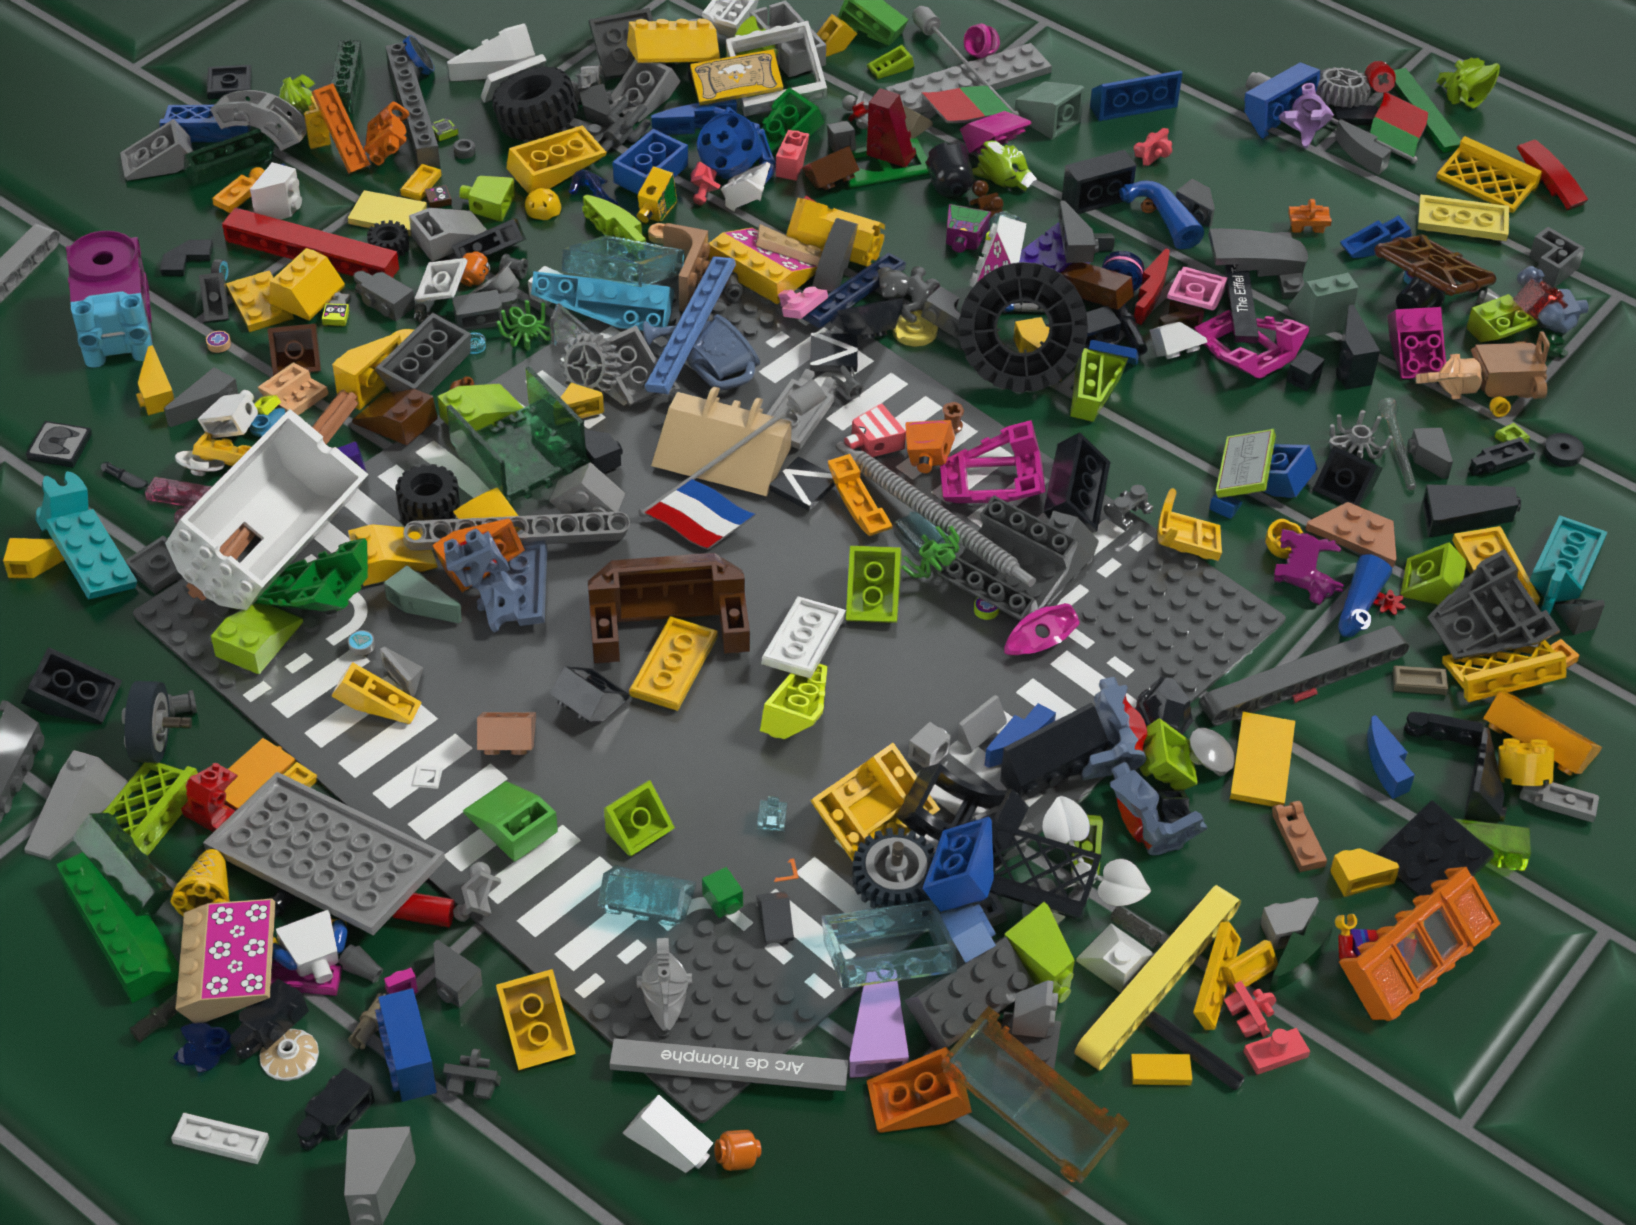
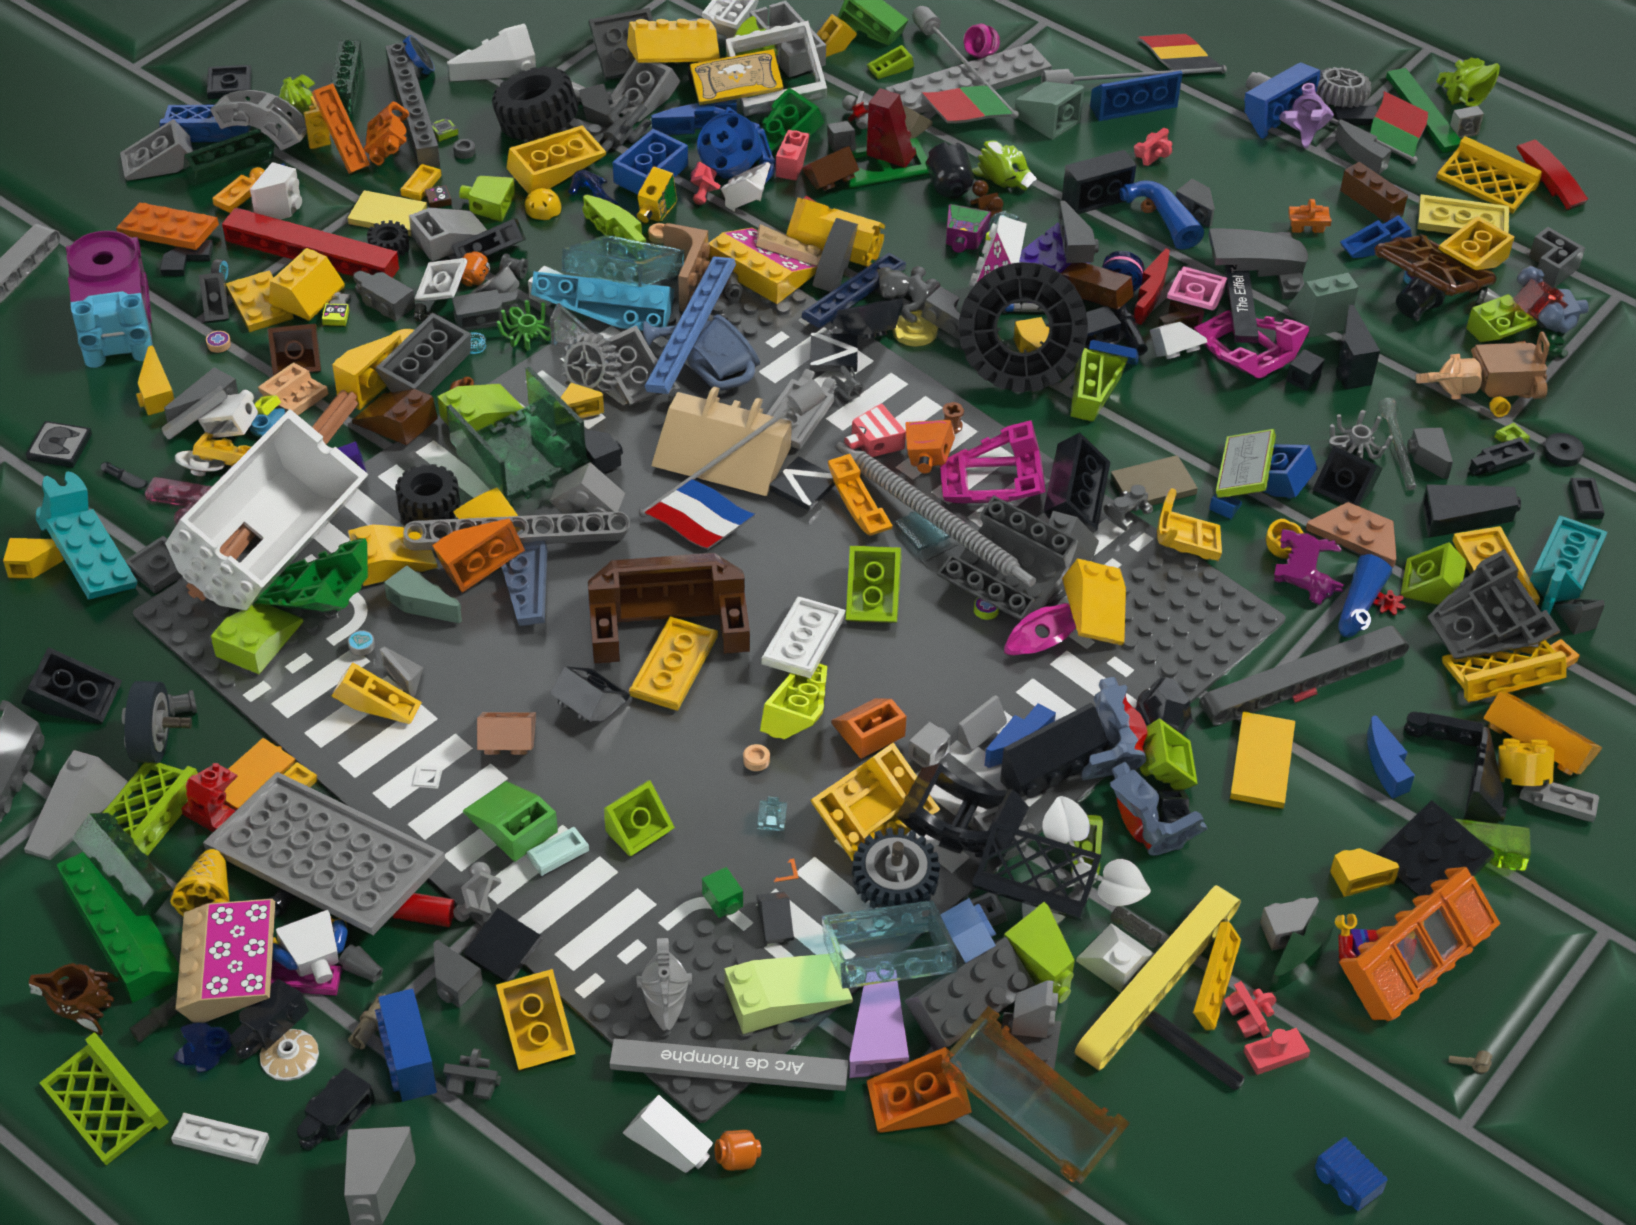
dark pink plate [384,968,418,995] -> none
sand blue hips [444,529,525,632] -> none
white tile [481,54,547,103] -> none
light grey piece [576,65,603,88] -> none
clear light blue slope [598,865,697,926] -> none
bright pink hinge [778,287,828,319] -> none
bright green animal [901,526,960,578] -> none
blue slope [922,816,994,912] -> none
dark pink slope [960,111,1031,154] -> none
dark grey slope [1093,233,1115,251] -> none
yellow tile [1130,1054,1192,1085] -> none
light grey dish [1189,728,1235,776] -> none
yellow tile [1222,940,1278,992] -> none
nougat plate [1272,801,1327,872] -> none
red piece [1365,61,1396,93] -> none
dark pink slope [1387,307,1446,379] -> none
dark tan tile [1392,666,1448,695] -> none
none -> reddish brown piece [29,963,118,1035]
none -> lime fence [40,1032,168,1166]
none -> orange plate [116,202,219,250]
none -> light grey tile [161,386,228,439]
none -> black tile [464,908,543,982]
none -> light aqua tile [527,827,589,876]
none -> yellowish green slope [725,953,853,1034]
none -> light nougat tile [743,744,770,771]
none -> orange slope [831,698,907,759]
none -> flag [1041,34,1227,84]
none -> yellow slope [1062,558,1126,646]
none -> dark tan tile [1110,455,1198,511]
none -> blue brick [1315,1137,1388,1211]
none -> reddish brown brick [1340,162,1408,222]
none -> yellow slope [1438,216,1514,270]
none -> dark tan hand [1449,1051,1492,1074]
none -> light grey piece [1450,106,1484,138]
none -> black tile [1569,478,1605,519]

